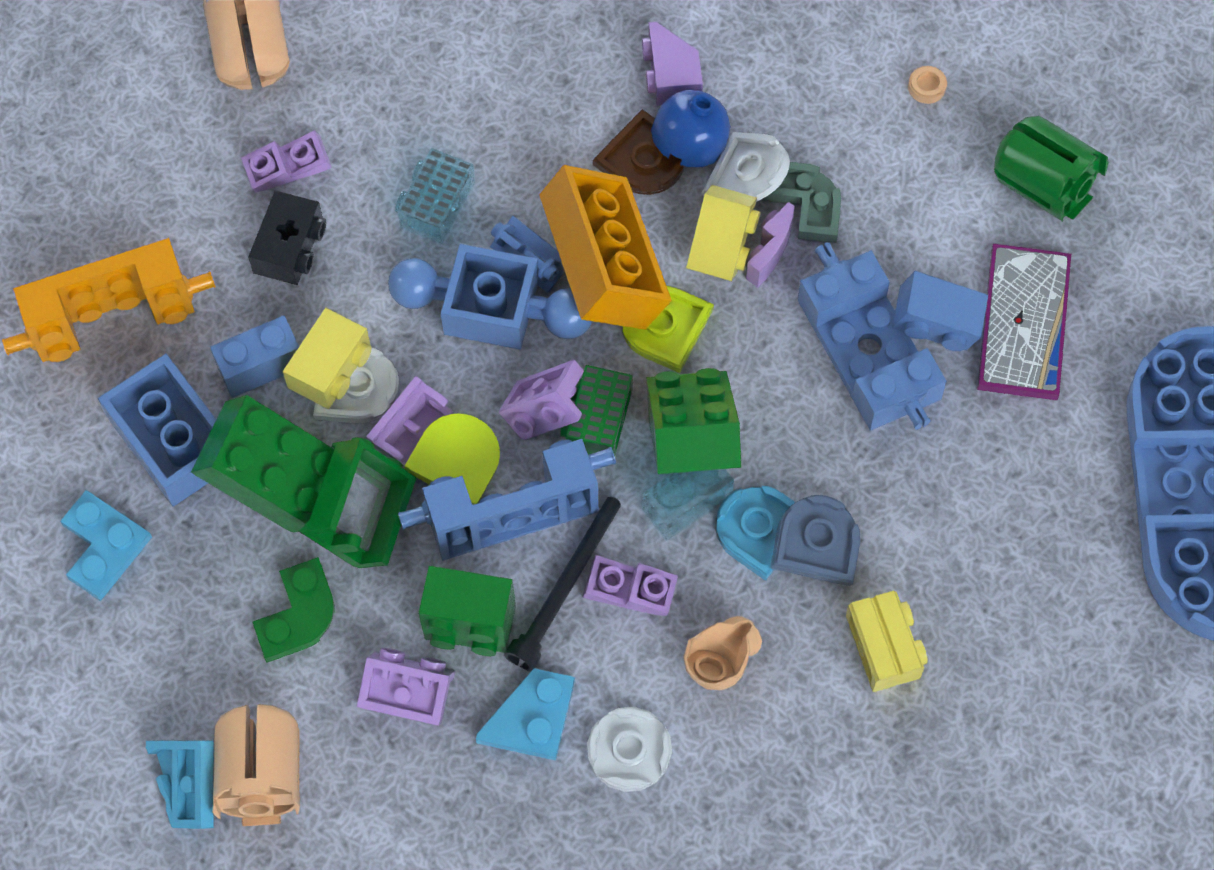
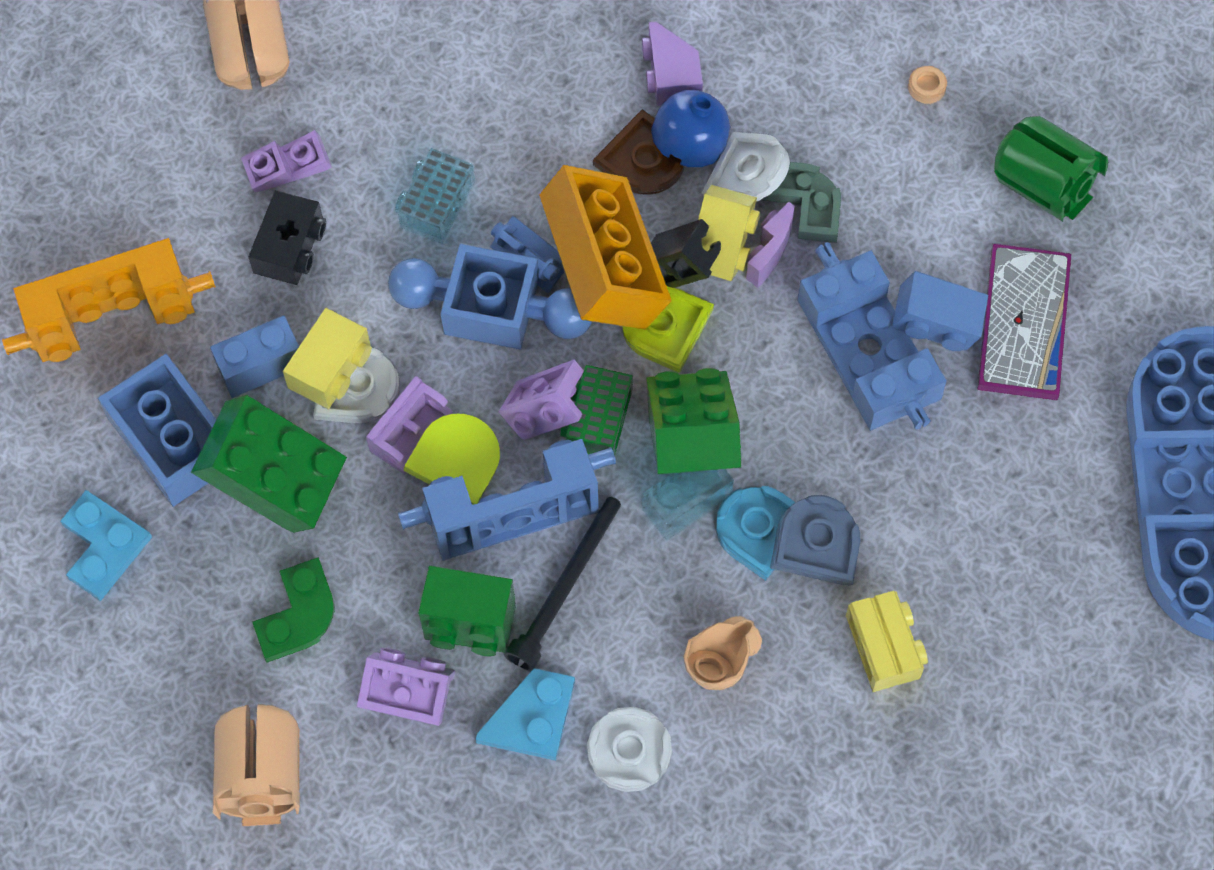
medium azure wing [146,740,214,829] -> none
green window [298,437,417,568] -> none
lavender slope [582,555,678,616] -> none
none -> black hinge [651,219,721,288]

